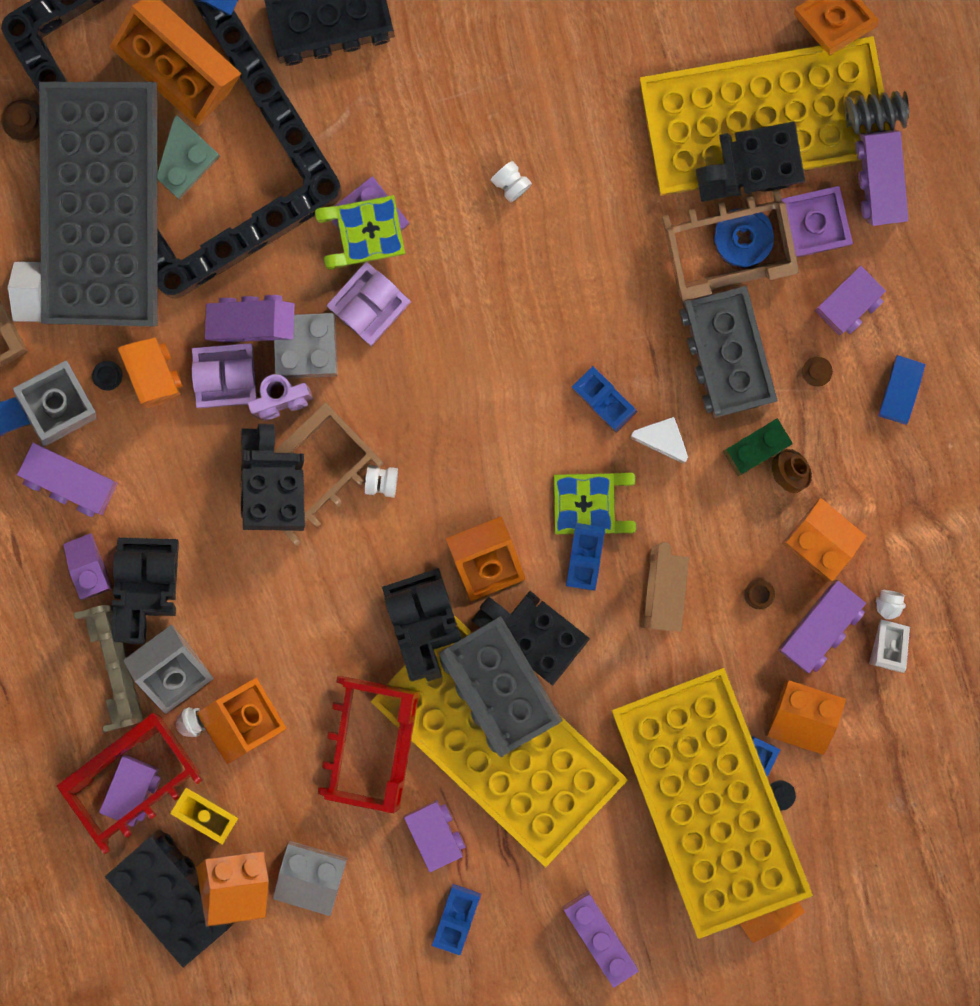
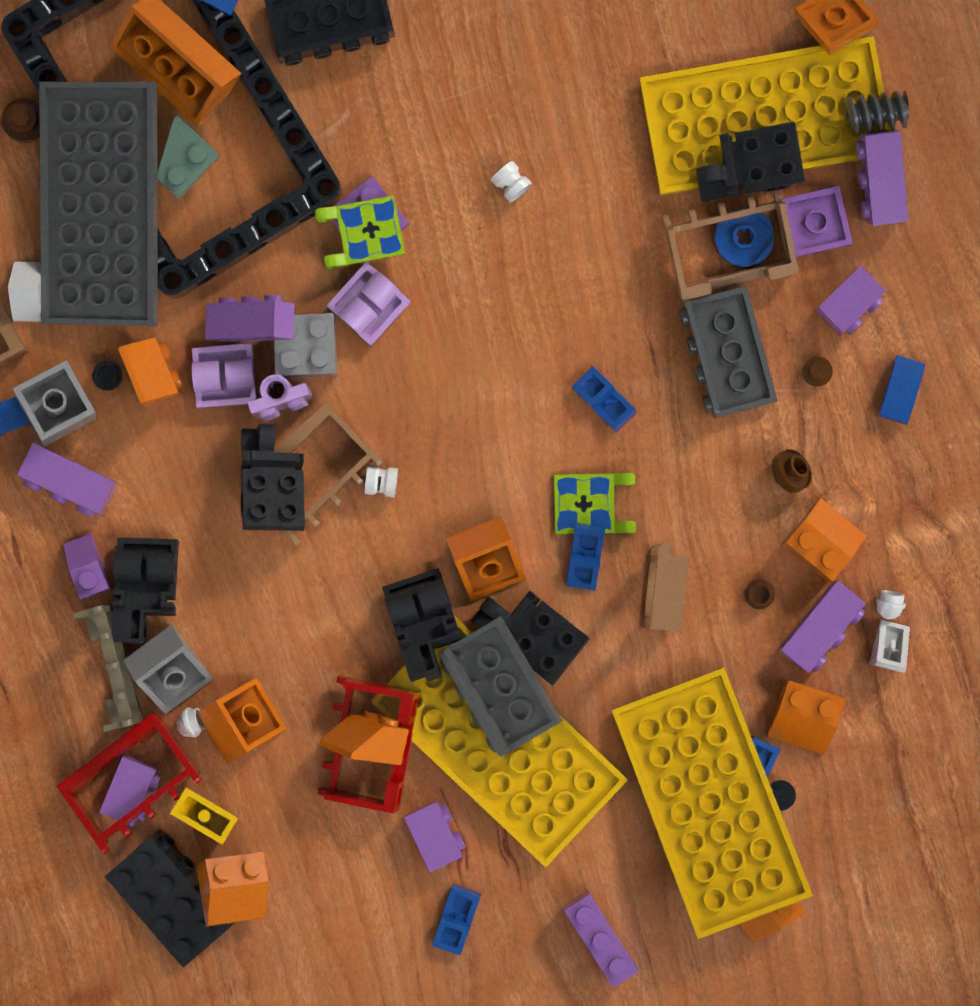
light grey slope [273,841,348,916] -> none
white slope [630,417,688,464] -> none
dark green brick [723,418,793,476] -> none
none -> orange slope [319,710,409,765]

